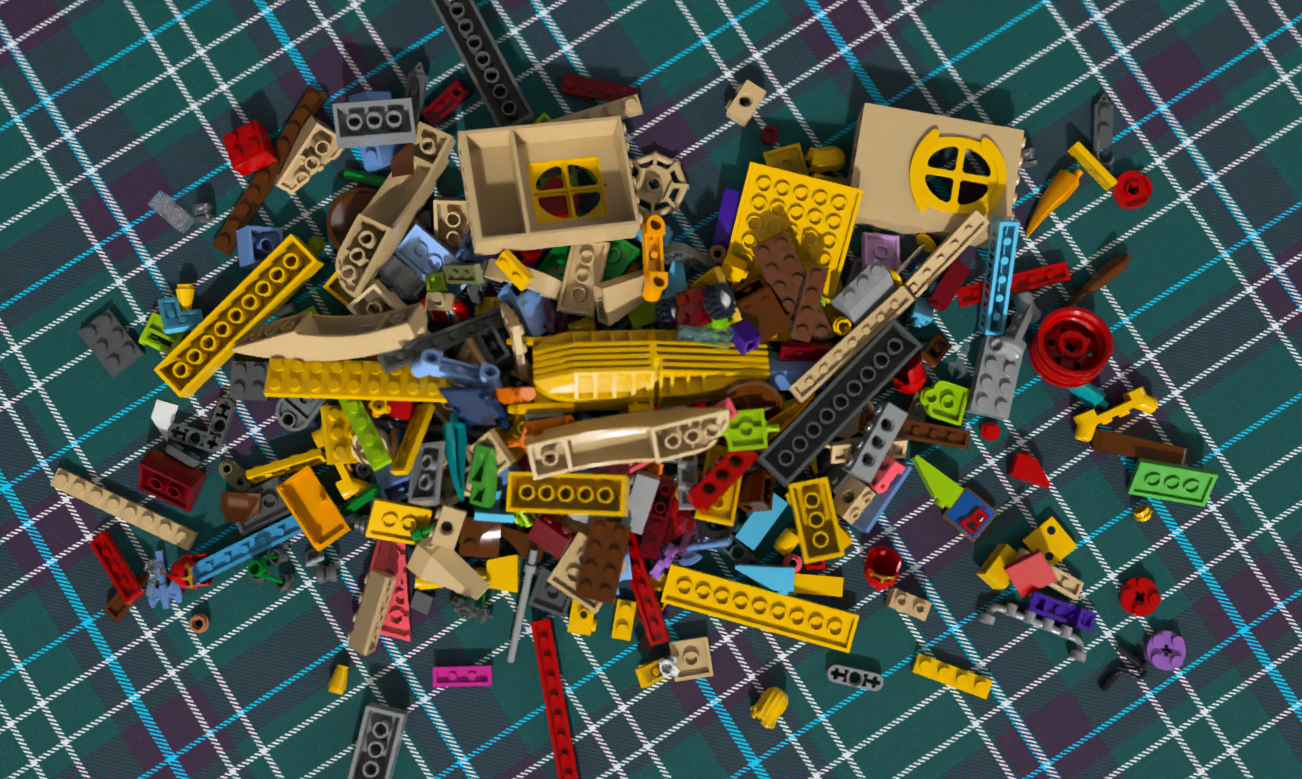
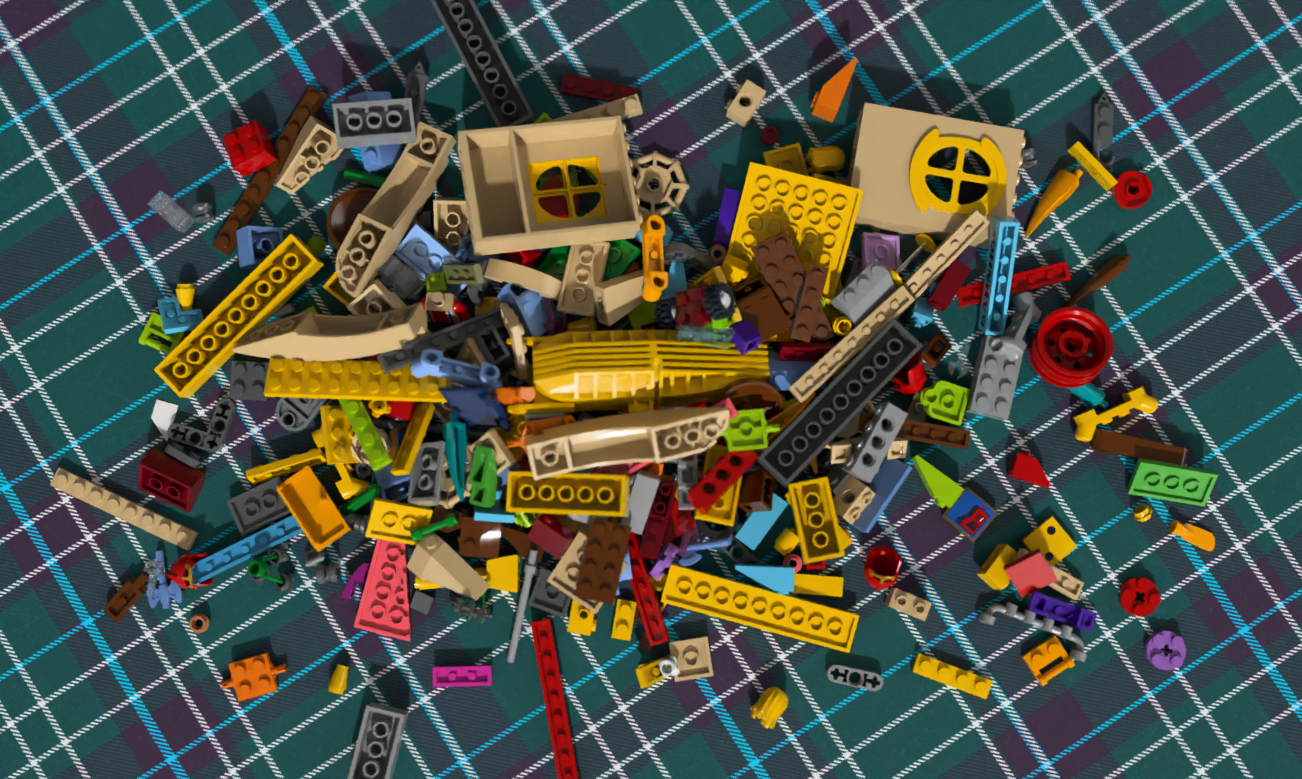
dark grey plate [78,309,145,377] -> none
red plate [89,531,145,604] -> none
olive plate [218,459,253,492] -> none
reddish brown slope [220,491,262,523] -> none
tan slope [347,569,398,656] -> none
reddish brown sticker [391,143,414,177] -> none
dark red plate [420,79,472,128] -> none
tan brick [429,503,467,551] -> none
yellow plate [495,249,534,291] -> none
coral leg [867,454,906,493] -> none
red plate [980,422,1000,441] -> none
black piece [1099,643,1148,692] -> none
none -> orange plate [220,652,287,701]
none -> magenta slope [341,562,371,600]
none -> orange slope [811,58,858,122]
none -> light orange plate [1021,635,1075,687]
none -> light orange piece [1168,520,1215,551]

